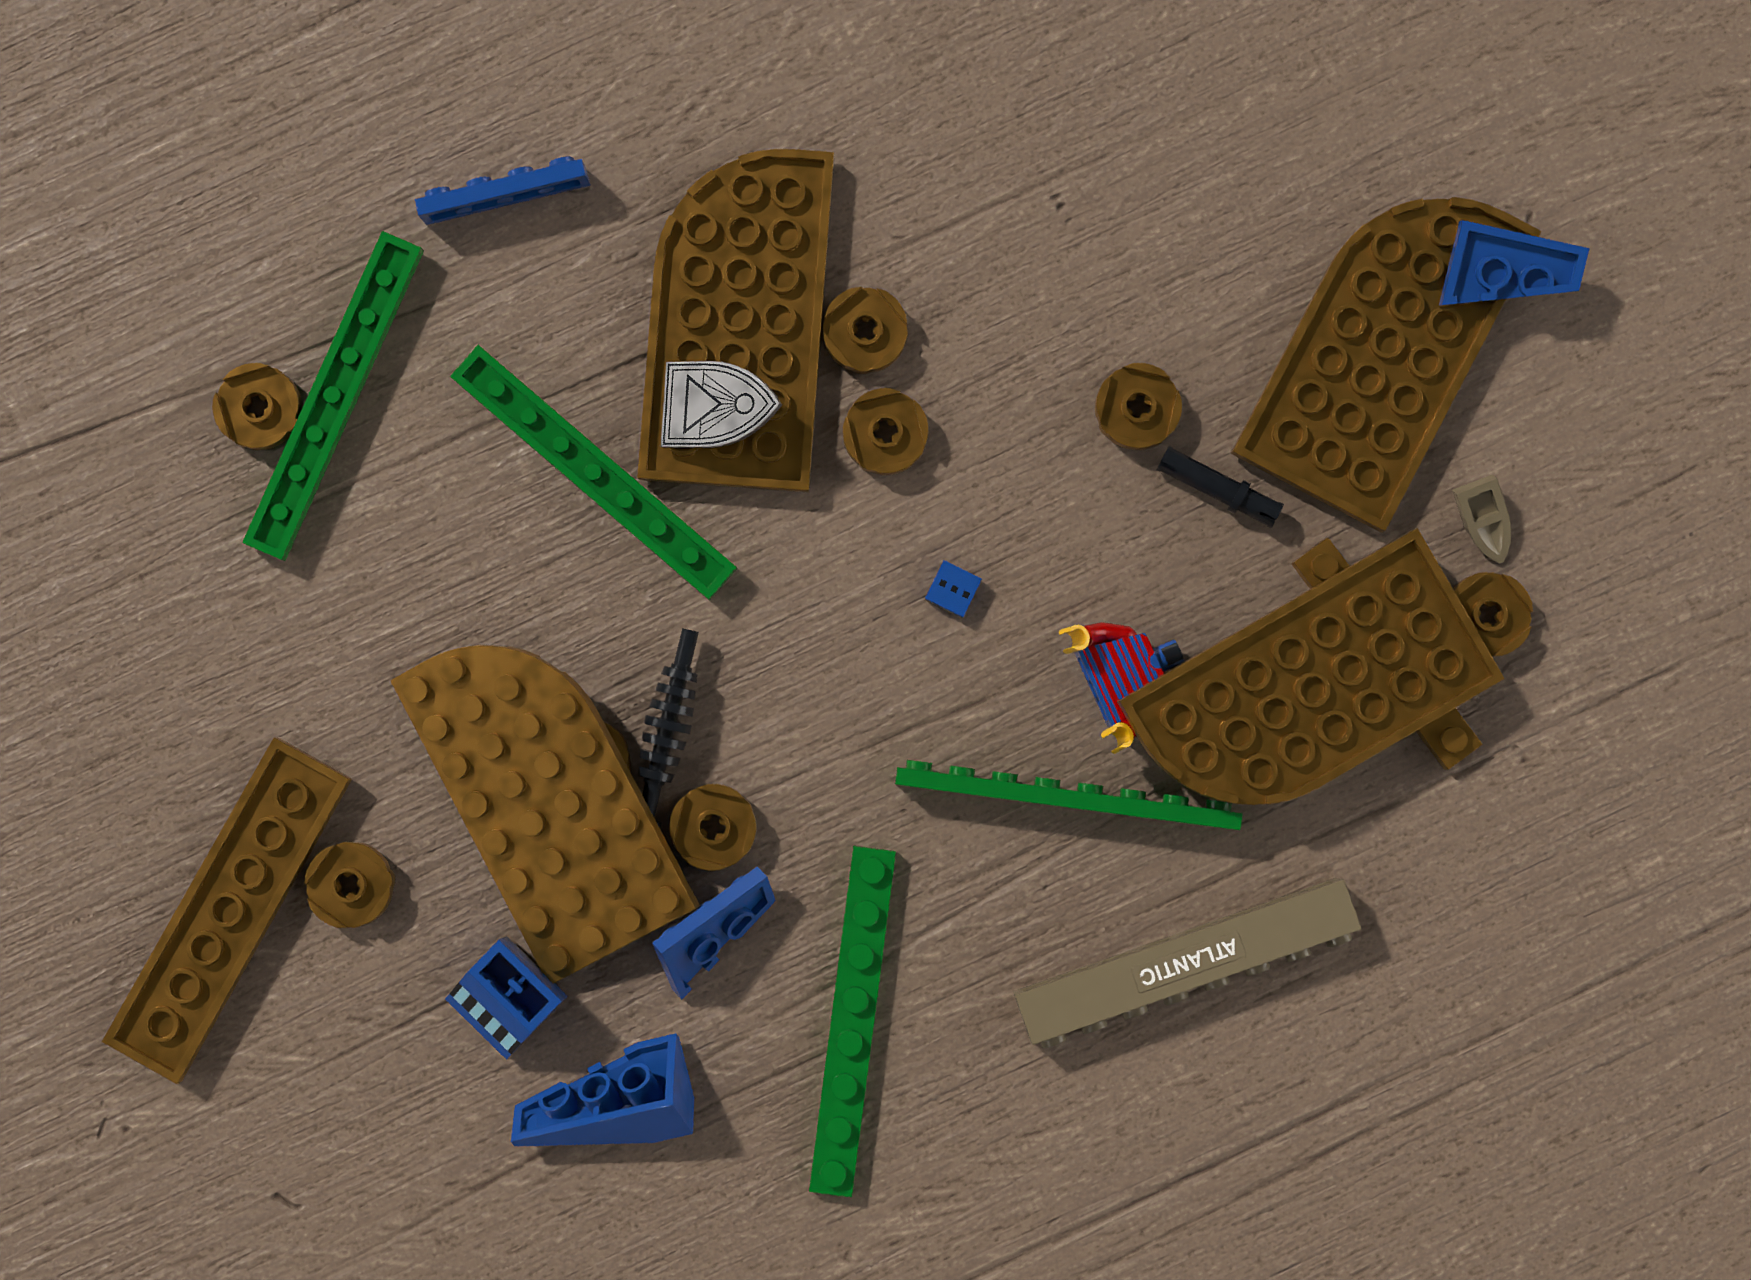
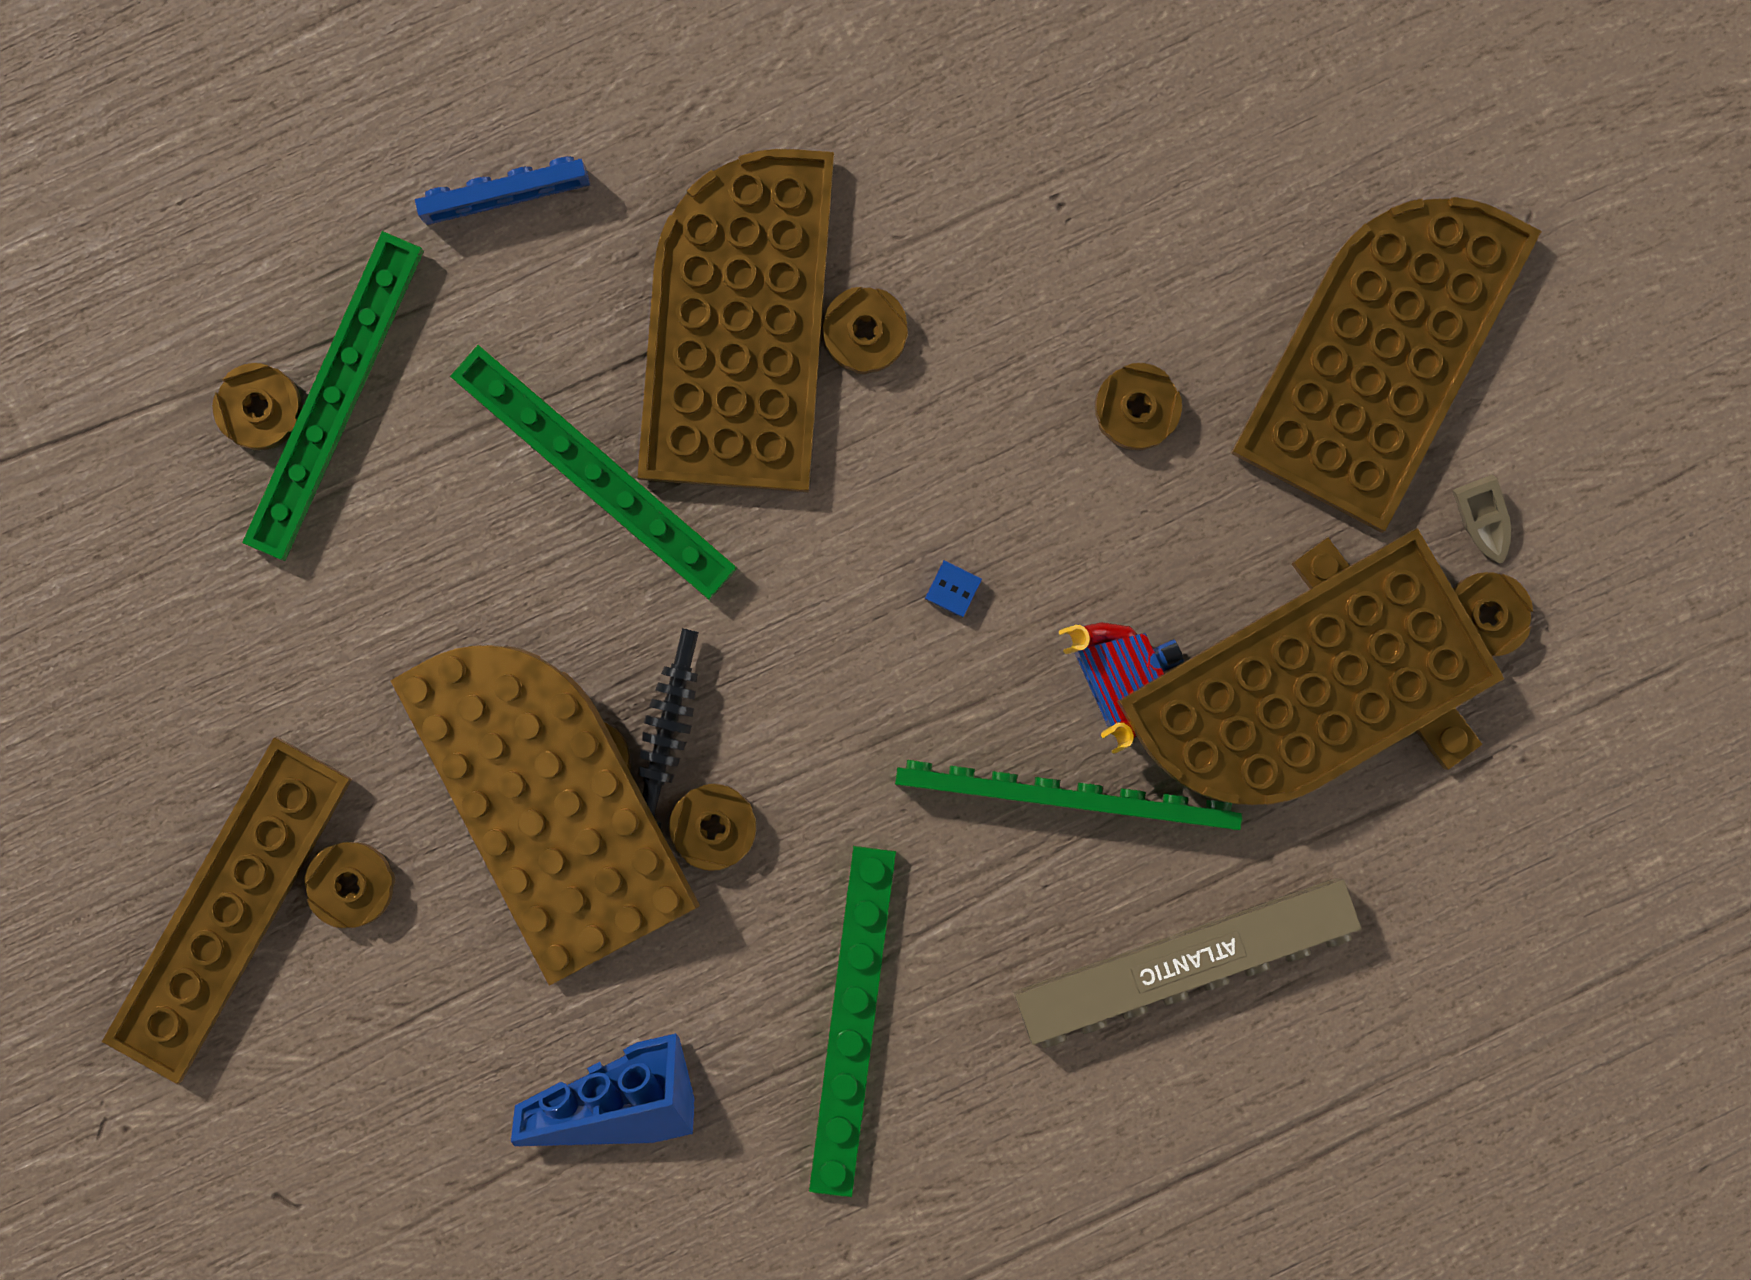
blue slope [445,936,568,1060] -> none
blue wing [652,866,776,1000] -> none
flat silver shield [661,361,782,448] -> none
pearl gold plate [843,388,928,475] -> none
black pin [1157,446,1284,528] -> none
blue wing [1439,220,1590,306] -> none

